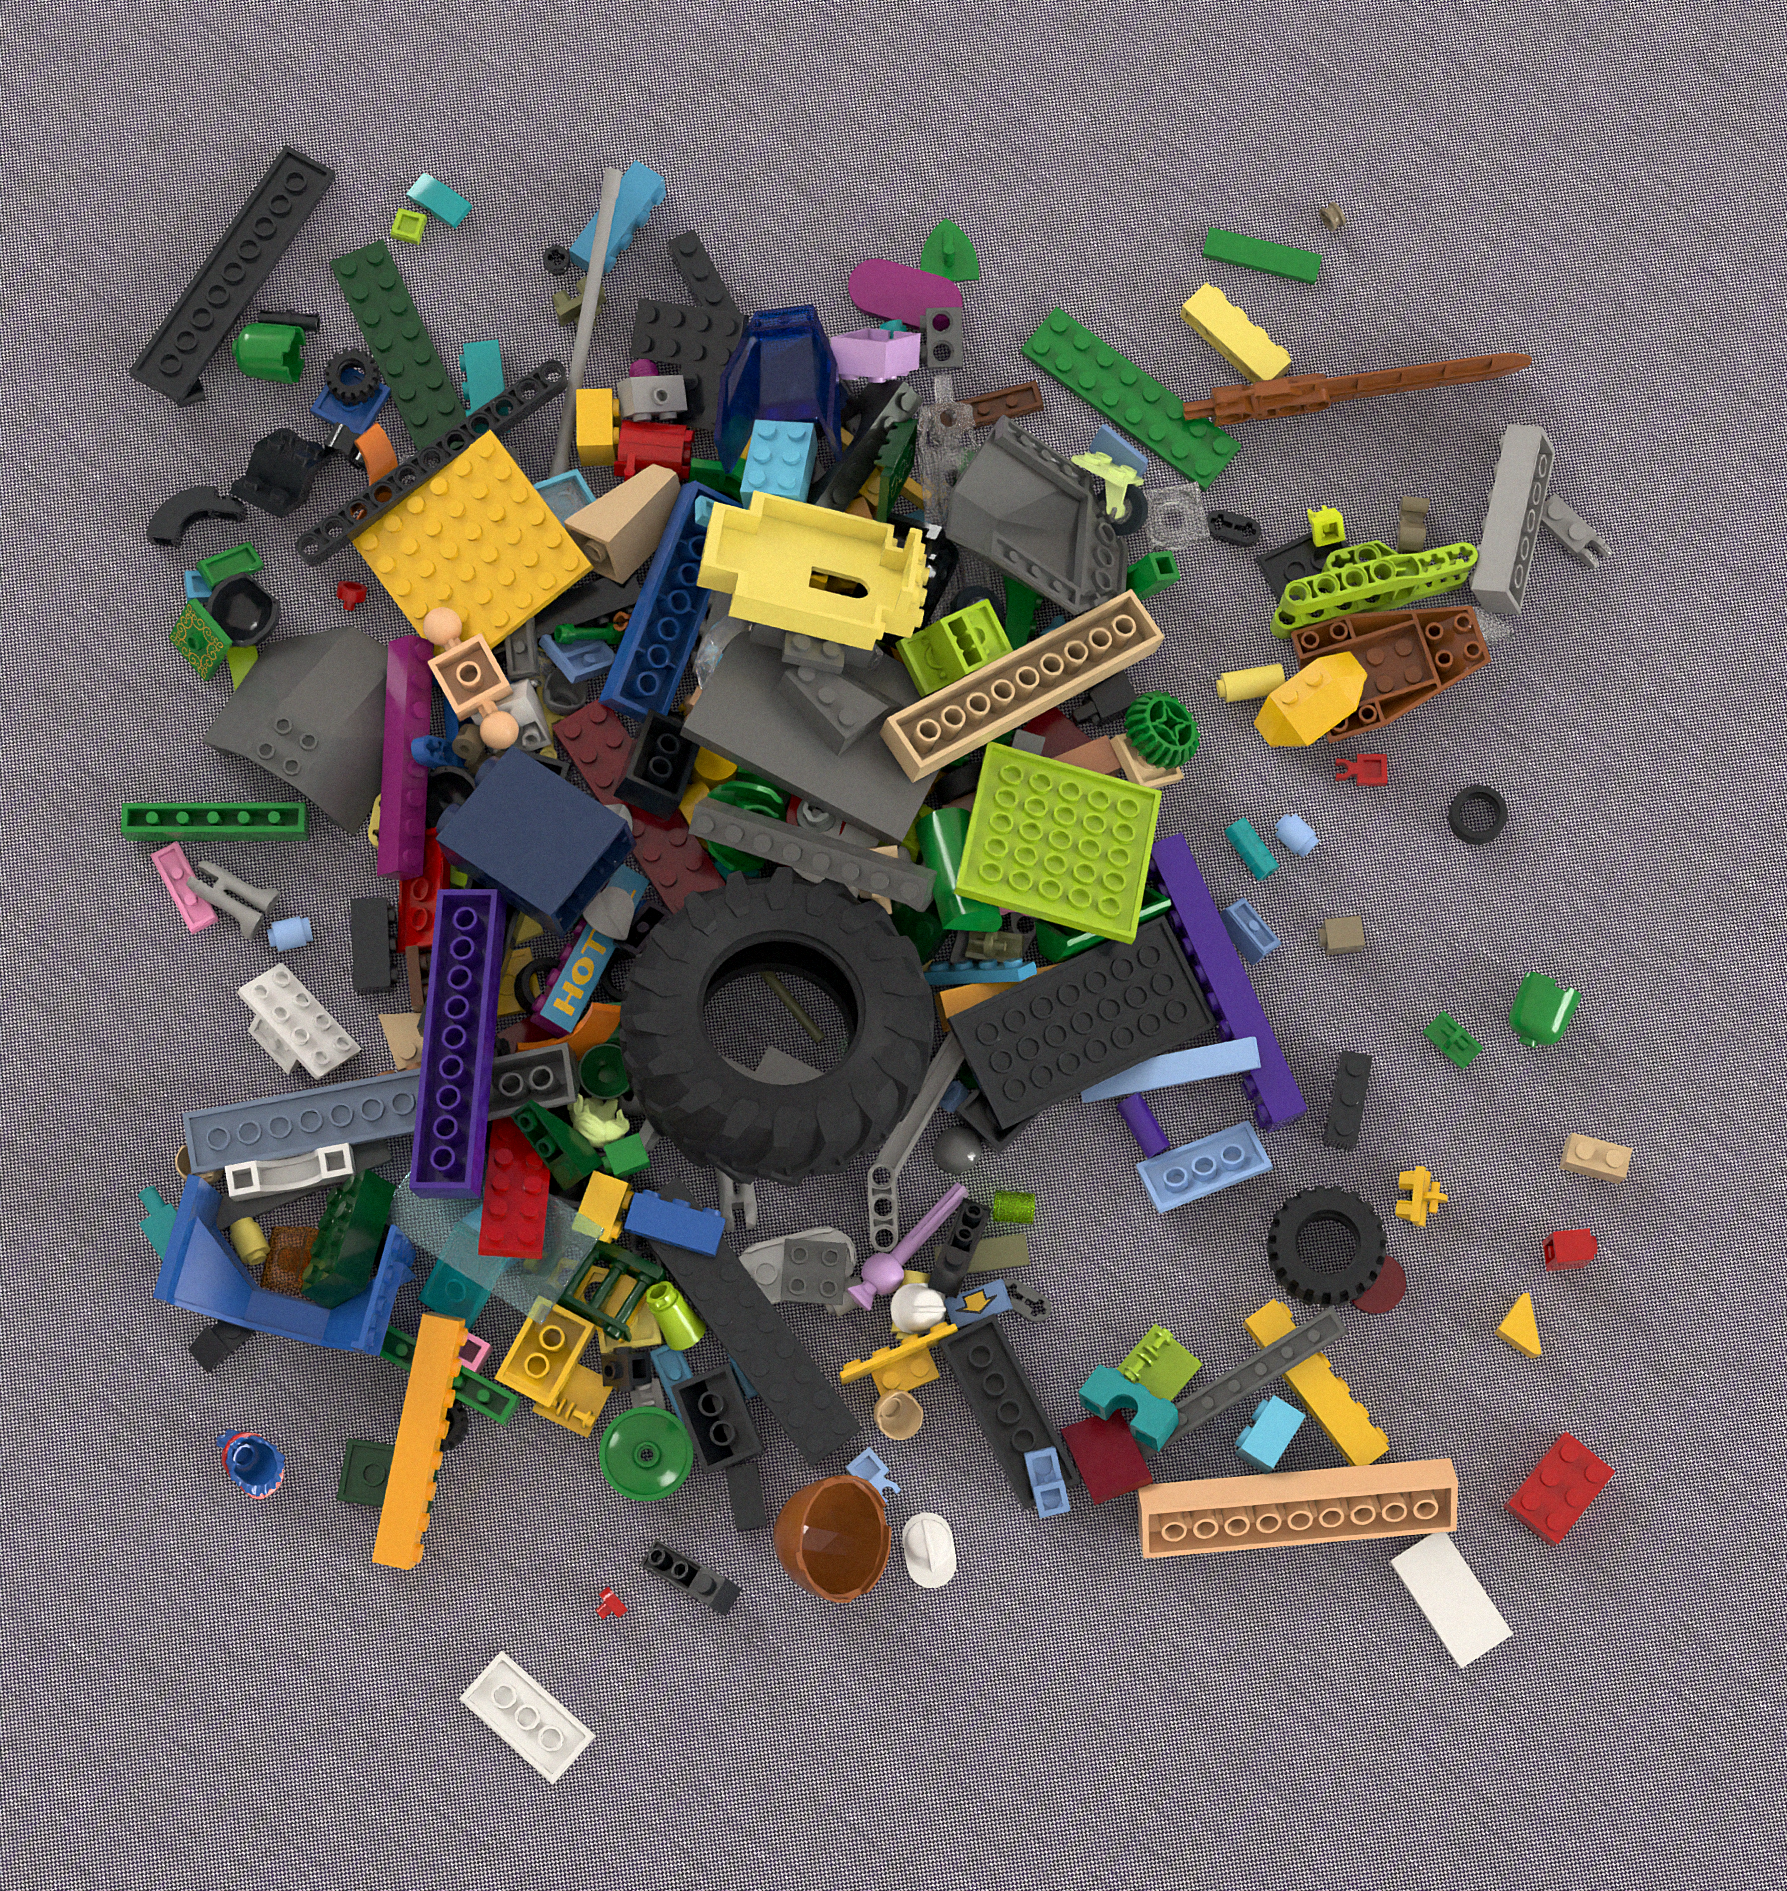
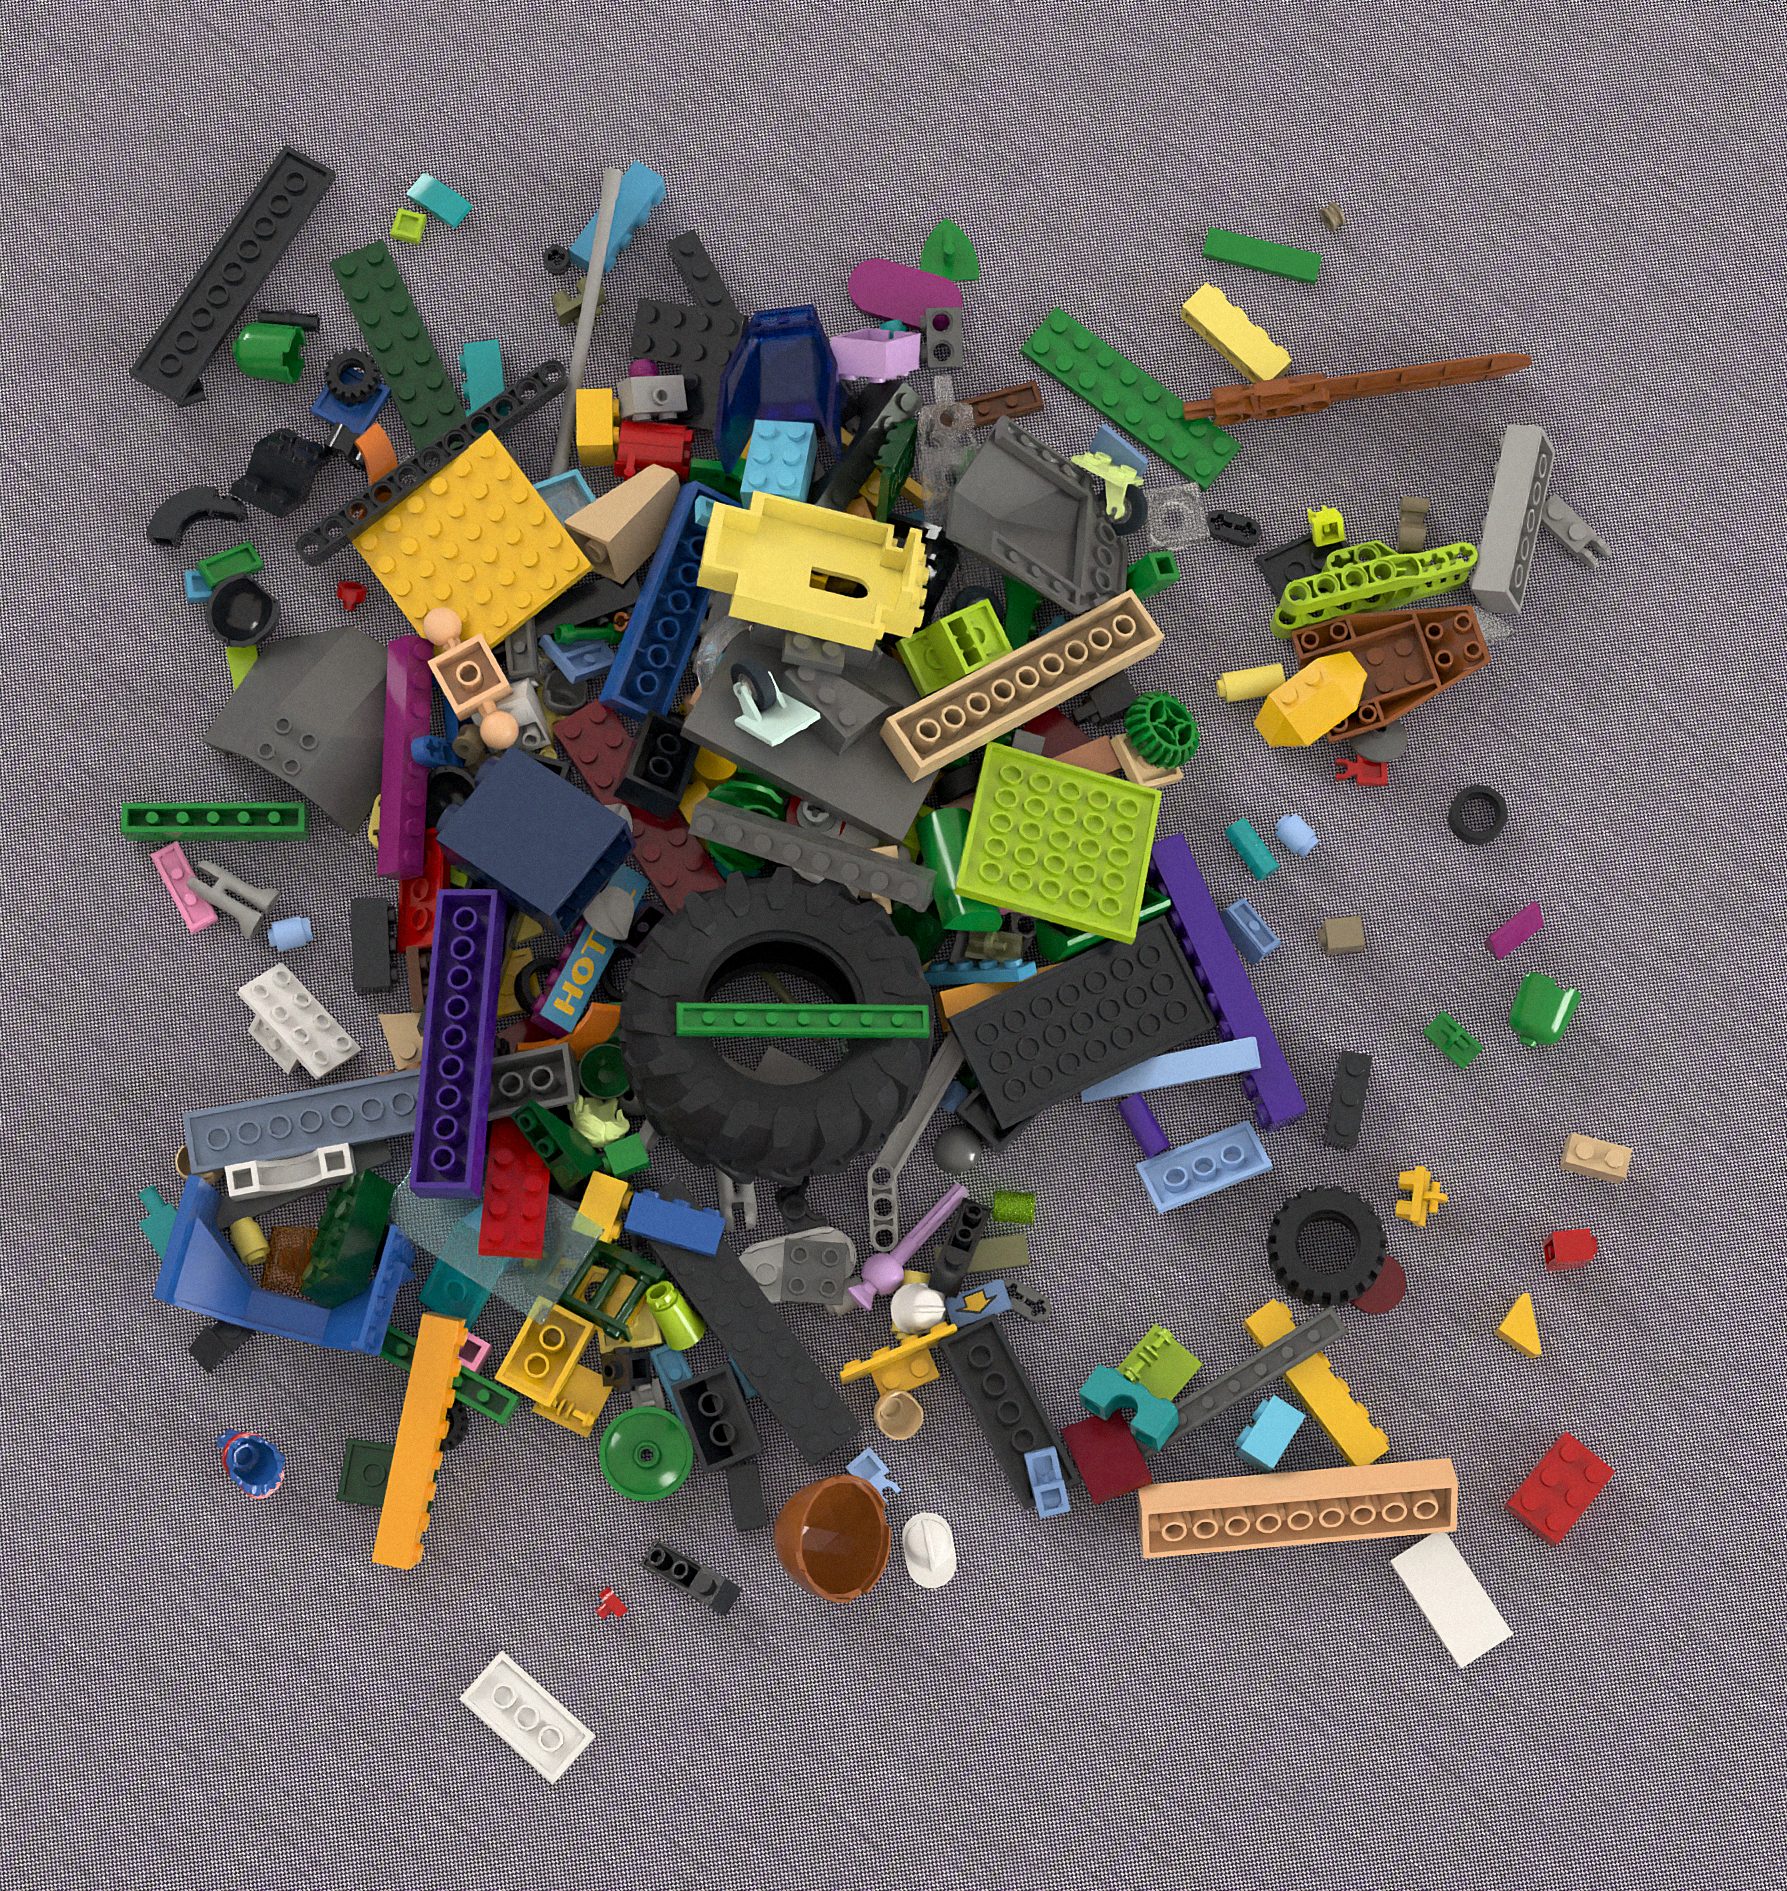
green plate [168,598,233,681] -> none
none -> green tile [676,1002,930,1038]
none -> light aqua plate [731,657,821,747]
none -> black piece [775,1176,828,1234]
none -> dark grey dish [1348,720,1408,763]
none -> magenta slope [1484,901,1544,960]

